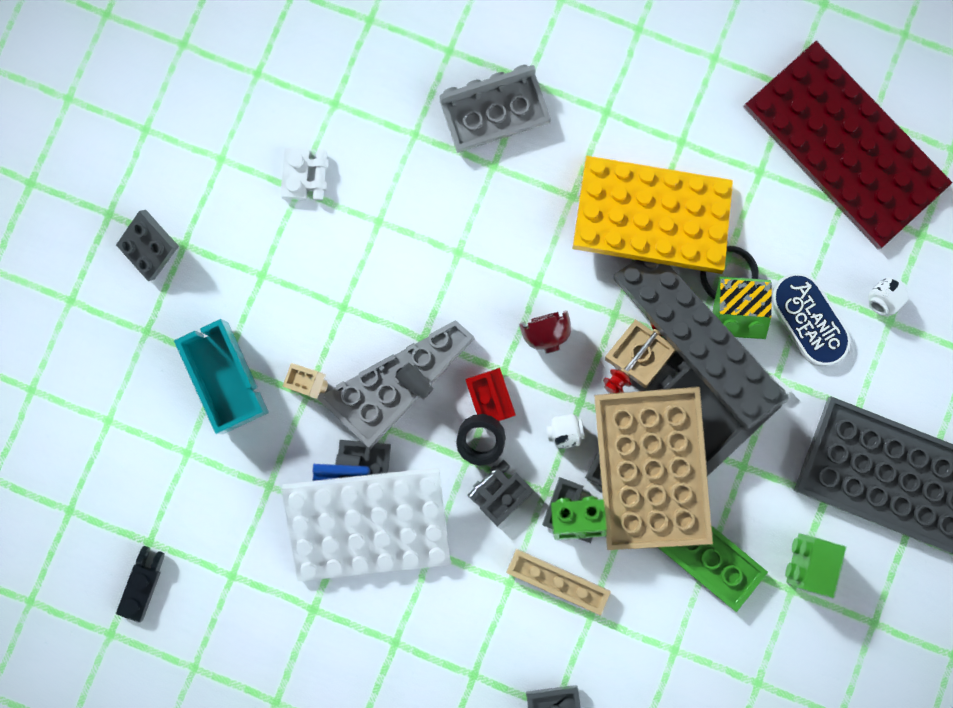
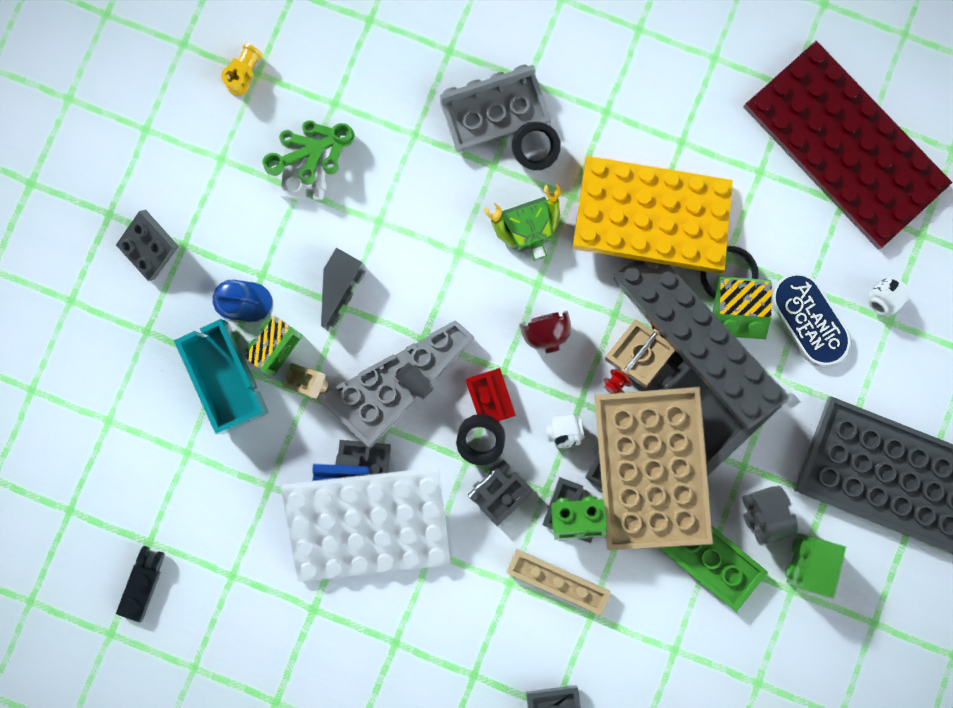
none -> blue piece [213,280,272,322]
none -> yellow connector [221,43,263,96]
none -> slope [245,315,303,376]
none -> bright green plant [262,120,355,185]
none -> dark grey slope [321,248,366,331]
none -> torso [484,183,561,261]
none -> black tyre [512,122,561,170]
none -> dark grey brick [742,486,798,546]

